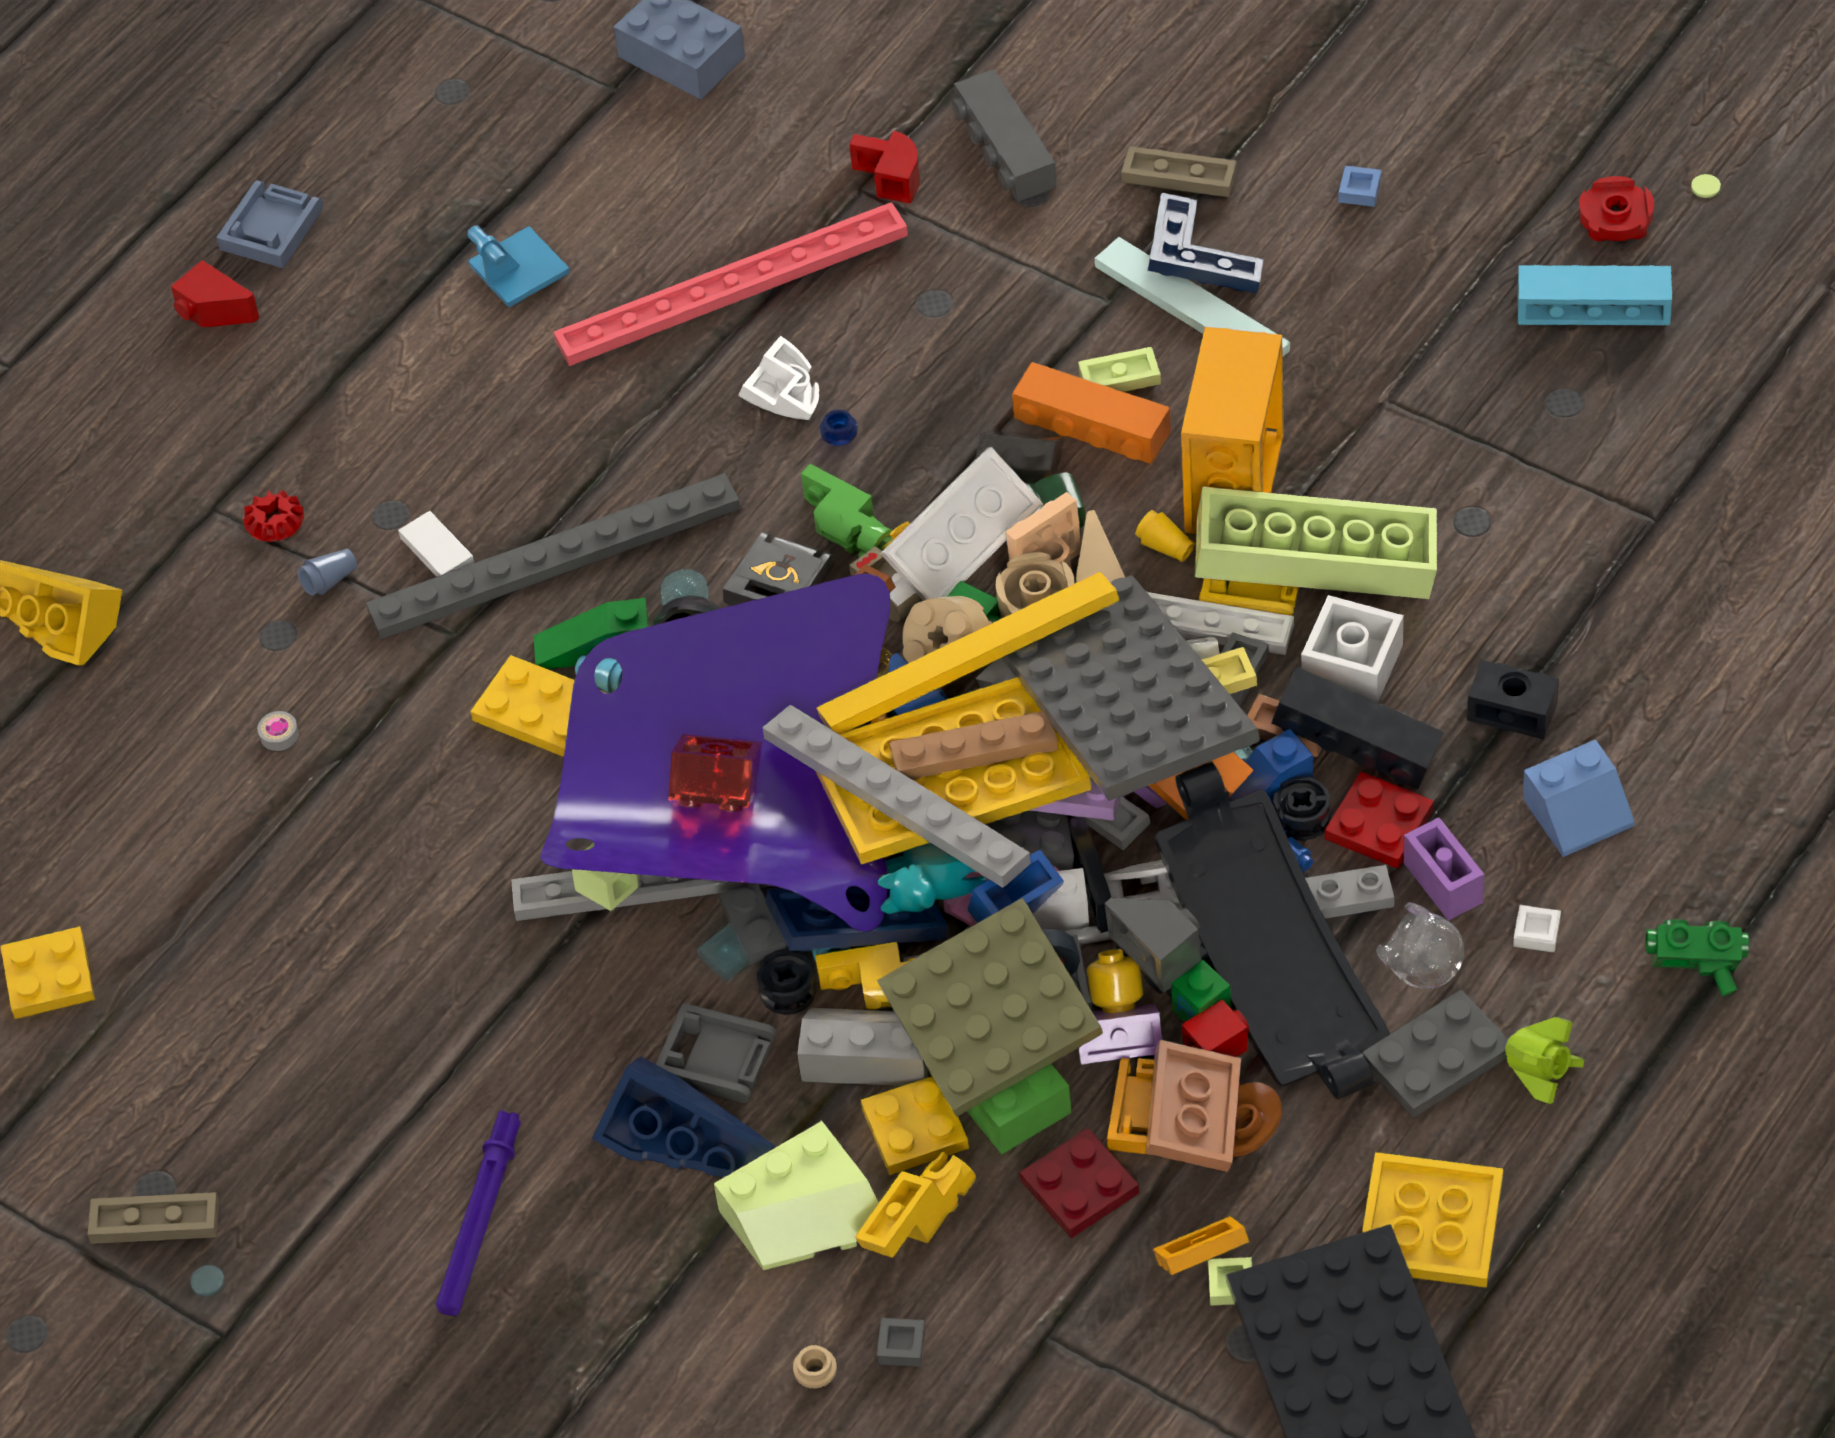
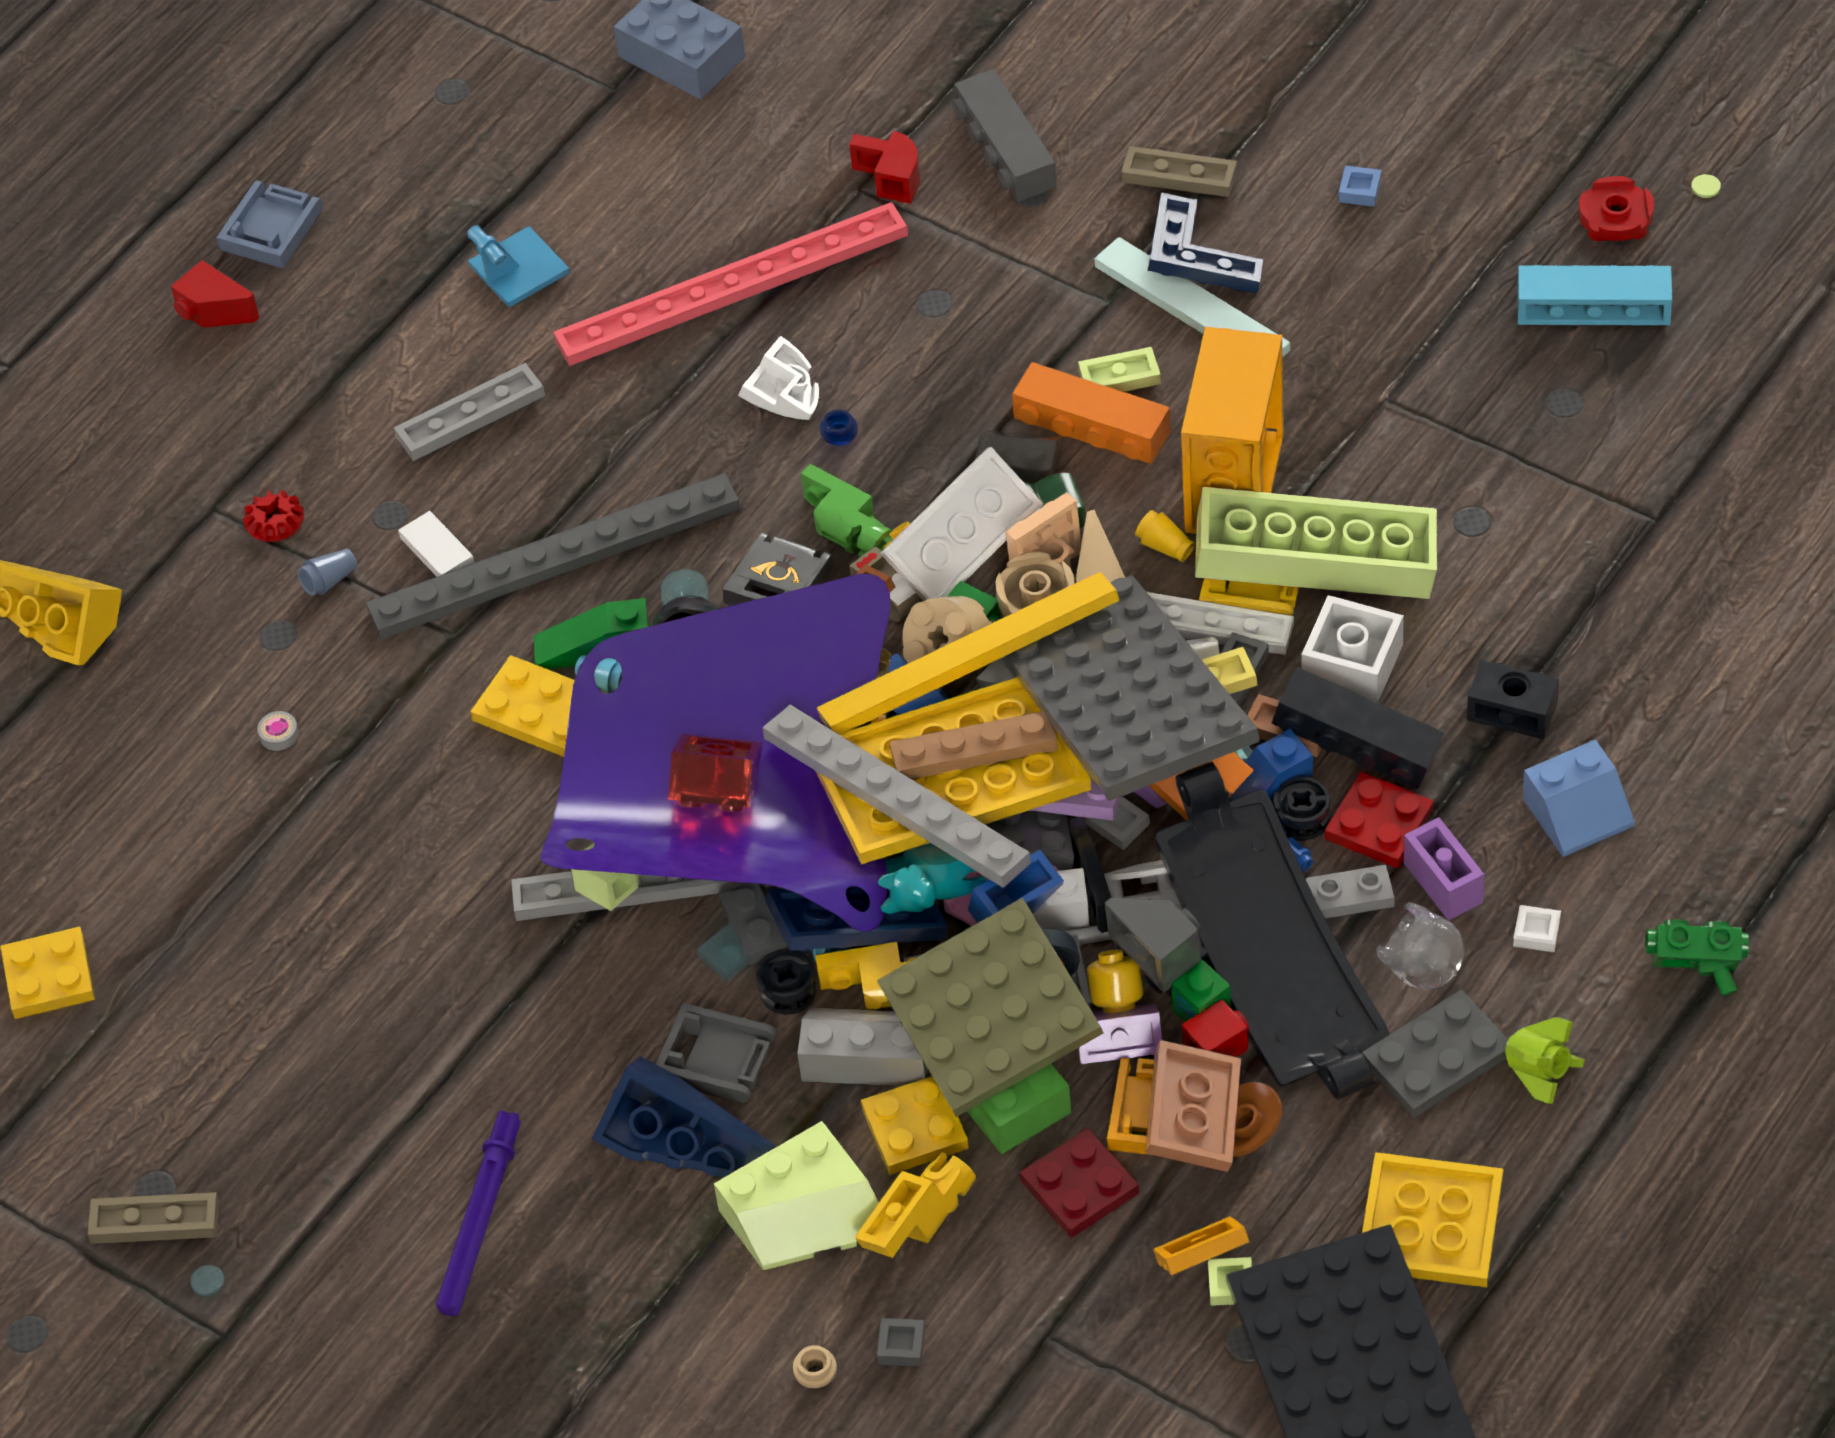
none -> light grey plate [394,363,545,461]

